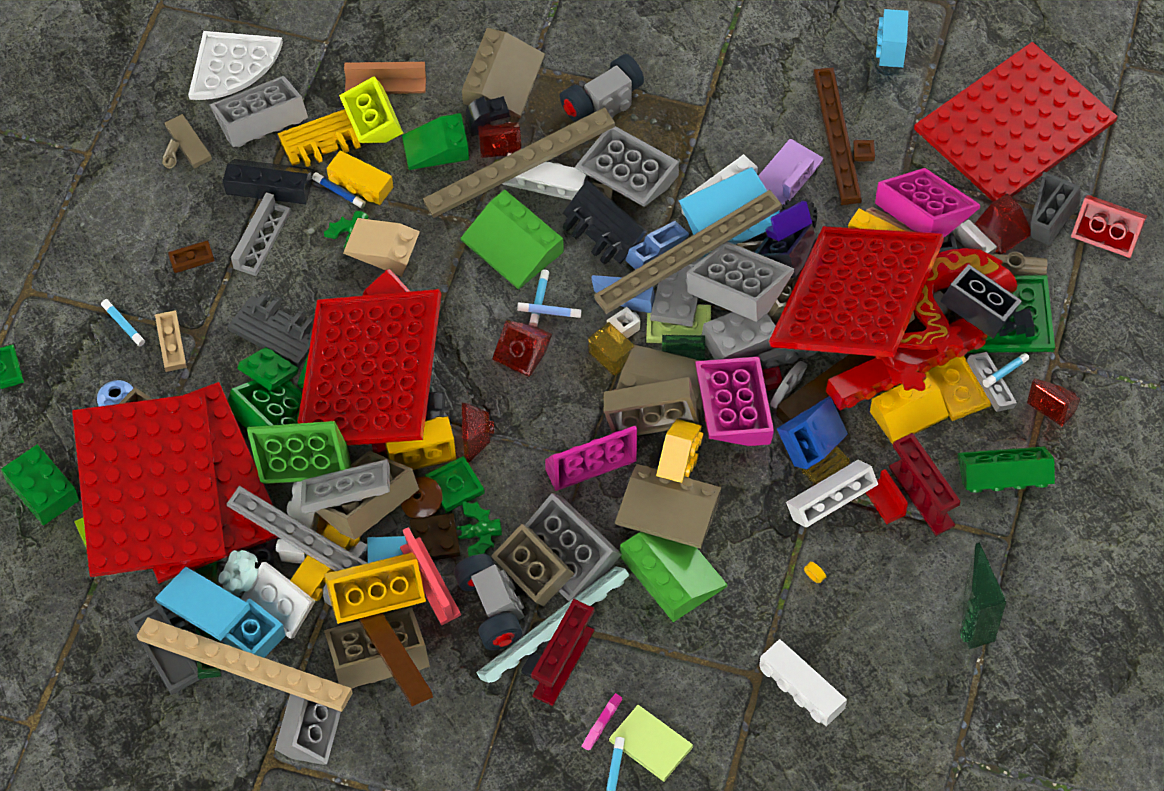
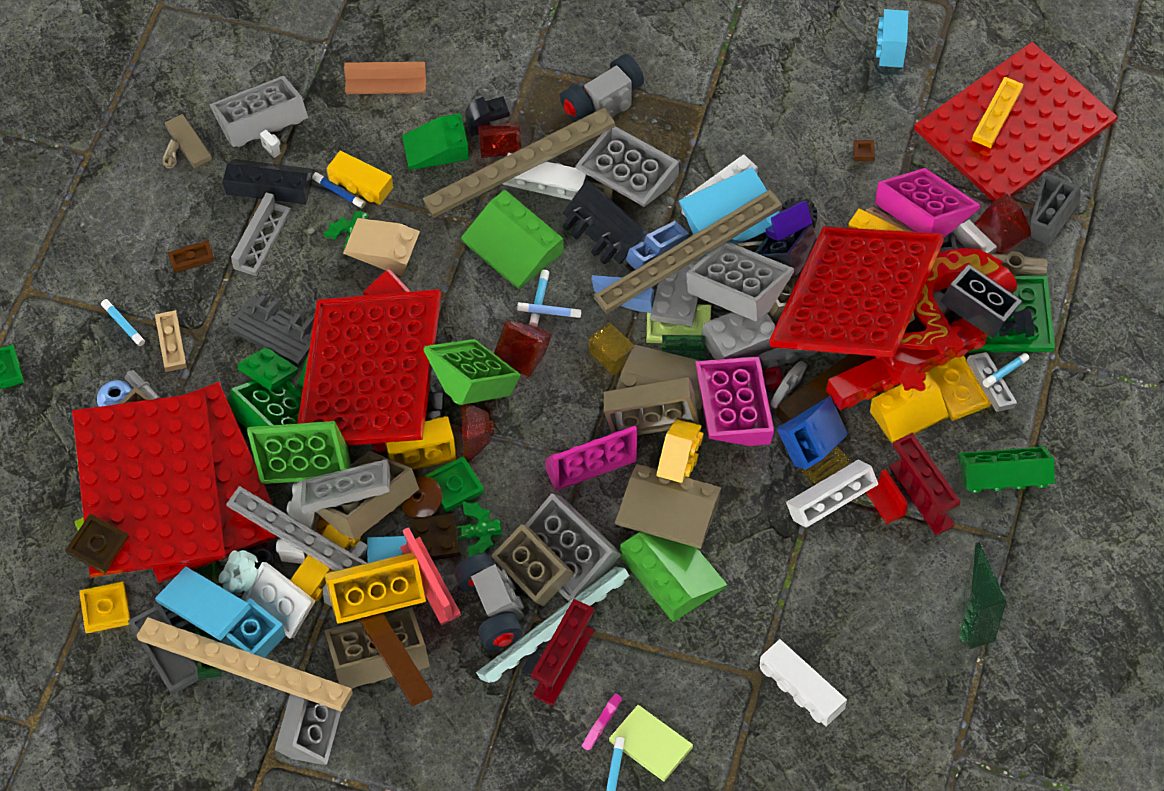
green brick [1,444,80,526] -> none
white plate [189,31,283,100] -> none
yellow hinge [277,109,361,167] -> none
neon yellow slope [339,76,403,143] -> none
dark tan slope [462,28,545,118] -> none
white brick [607,307,641,345] -> none
lavender bracket [758,139,823,213] -> none
yellow tile [804,561,826,583] -> none
reddish brown tile [813,67,862,205] -> none
clear red slope [1027,378,1080,427] -> none
red slope [1071,195,1147,258] -> none
none -> dark brown plate [65,514,129,574]
none -> yellow tile [79,581,130,633]
none -> light grey axle [124,370,160,399]
none -> white plate [260,130,281,158]
none -> bright green slope [423,339,521,405]
none -> yellow plate [972,77,1023,148]

